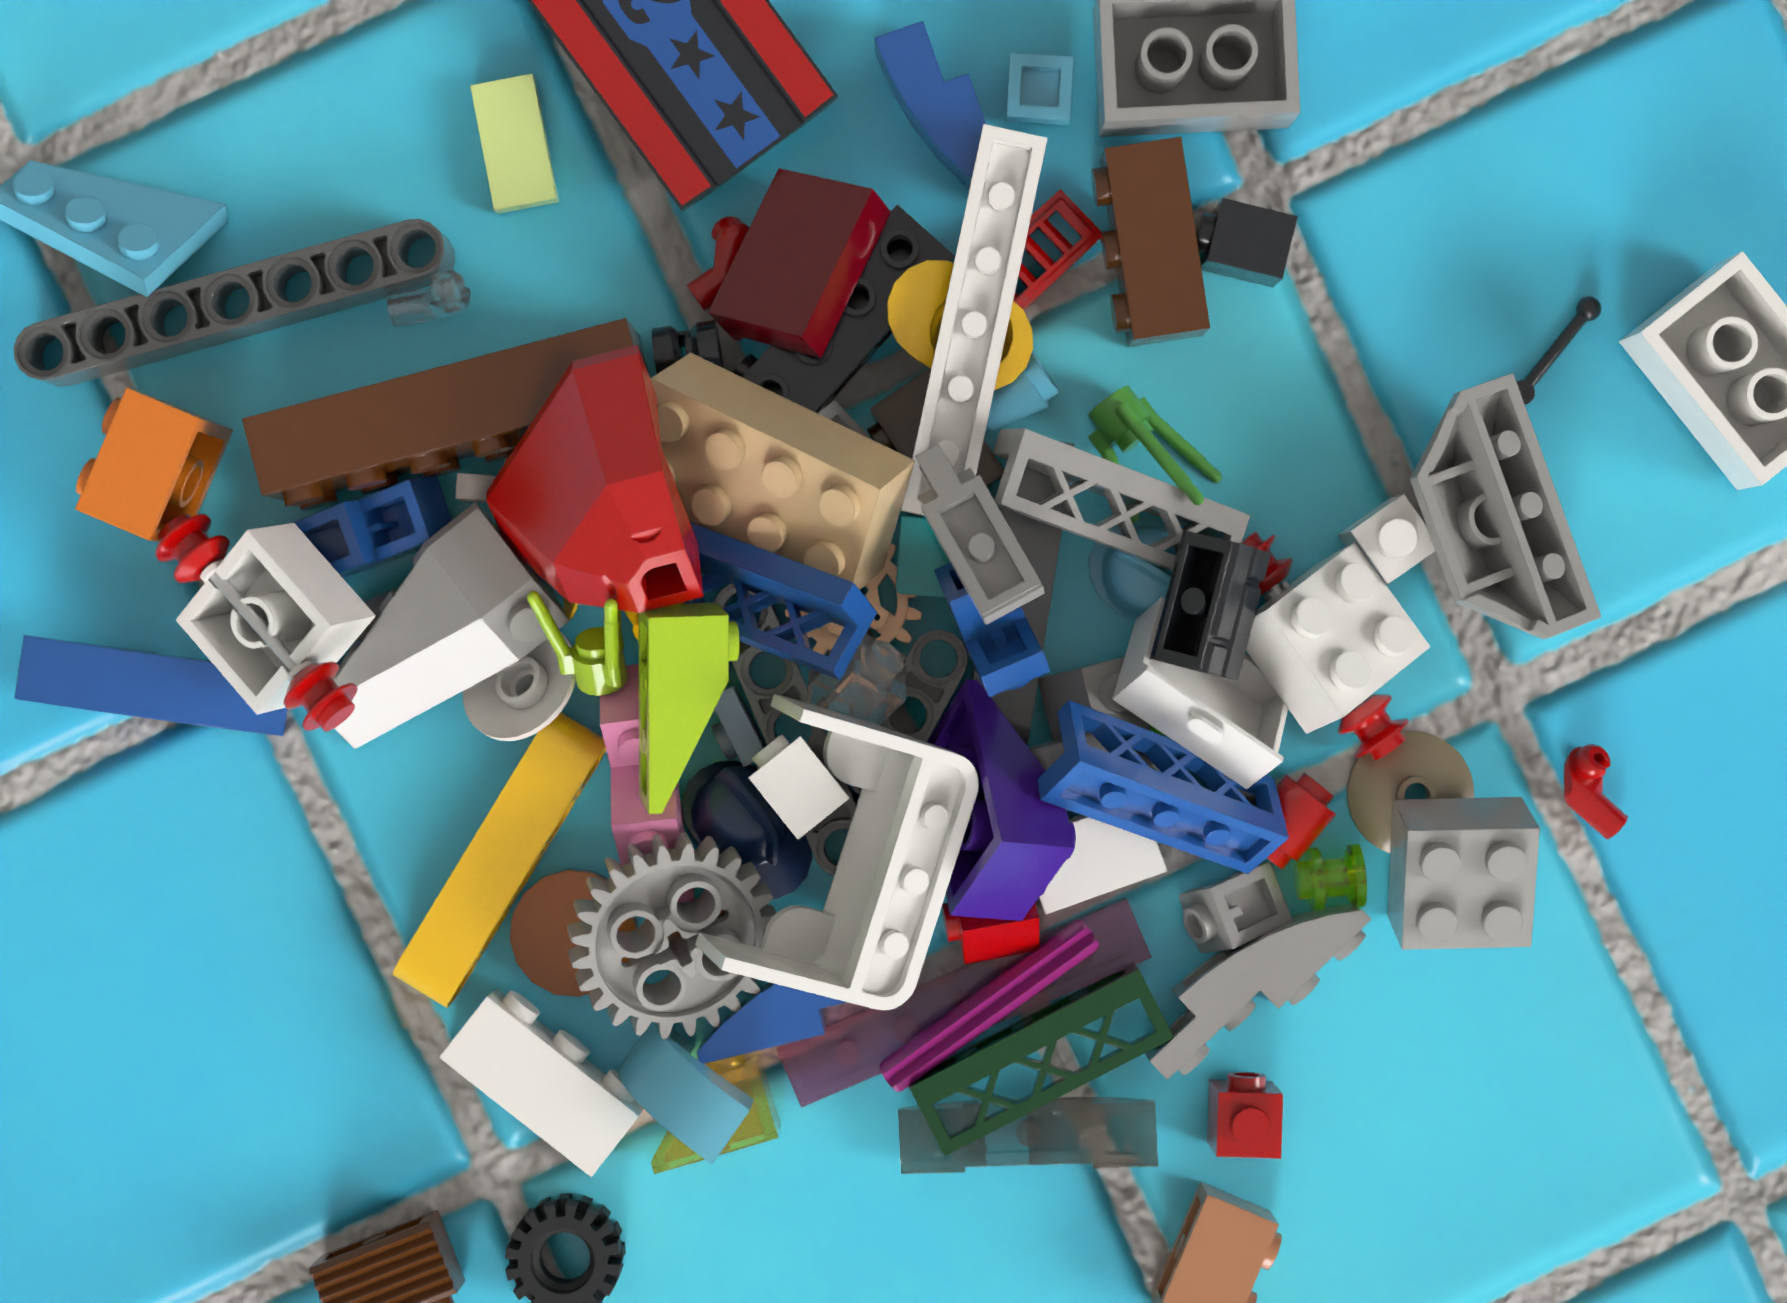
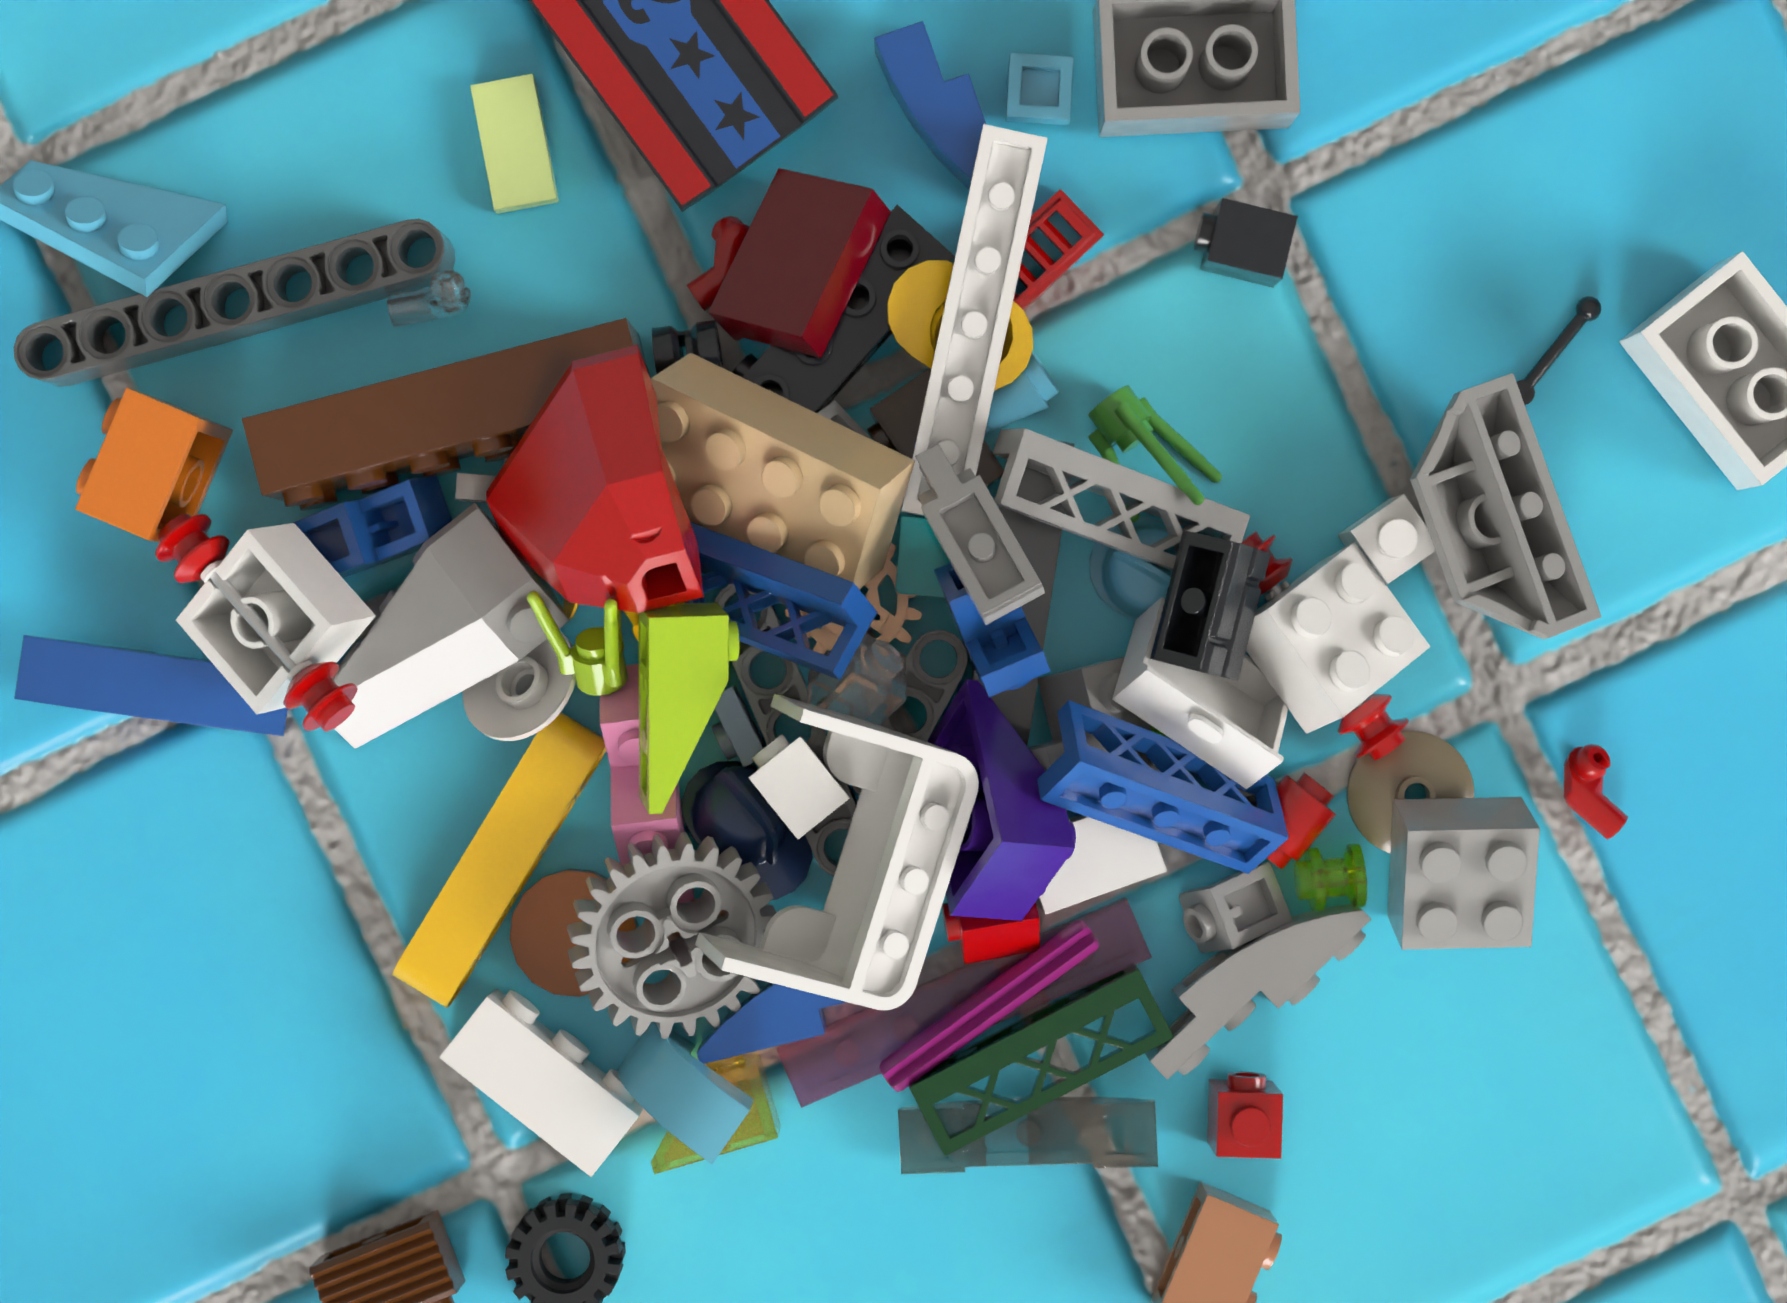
reddish brown brick [1091,137,1210,347] -> none

